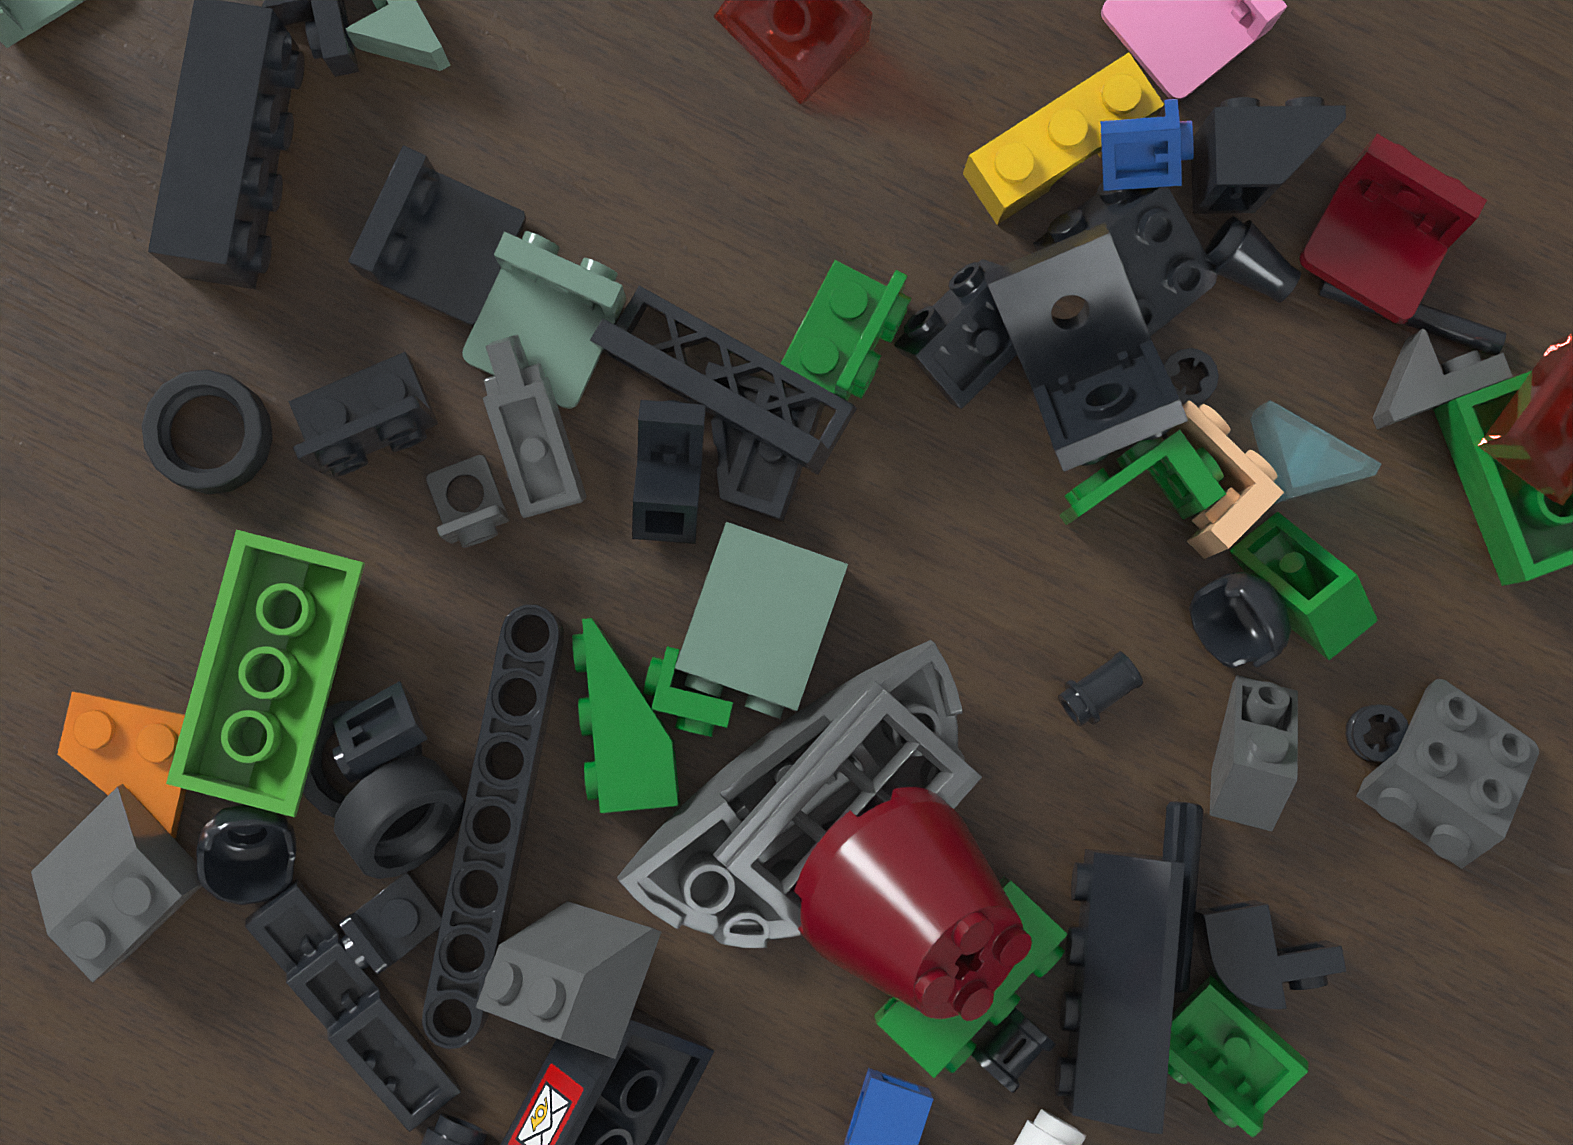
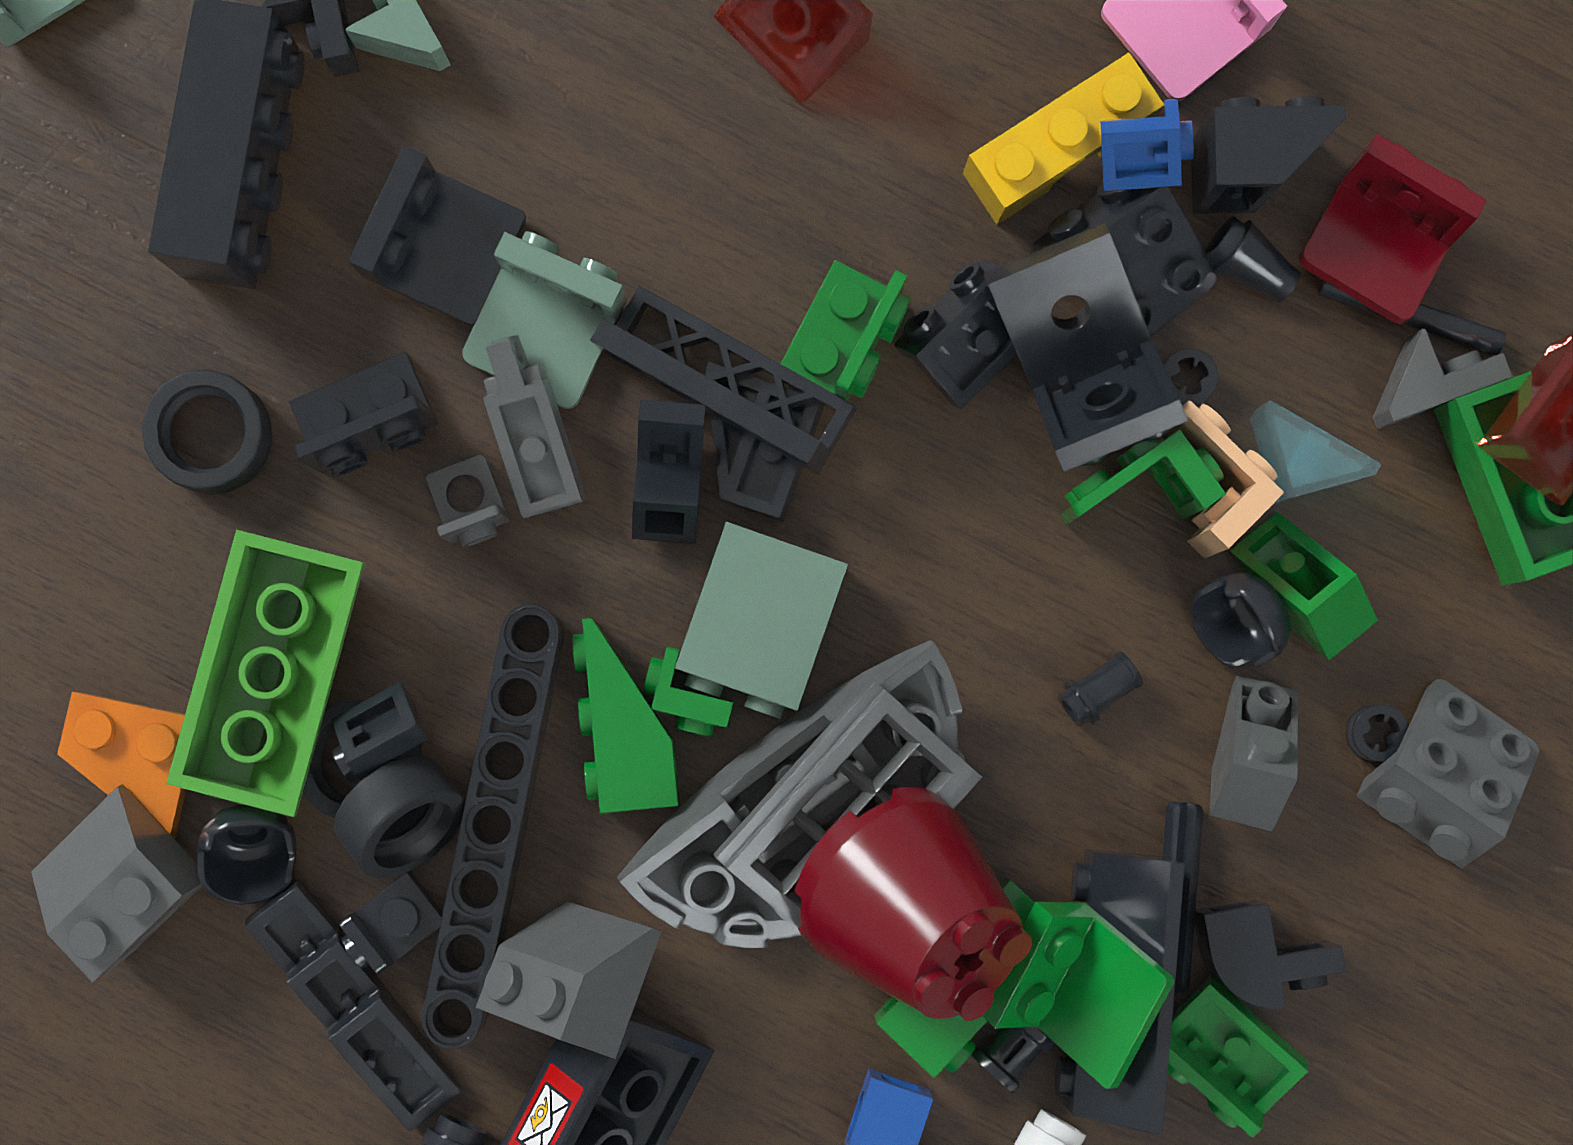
none -> green bracket [982,902,1174,1089]

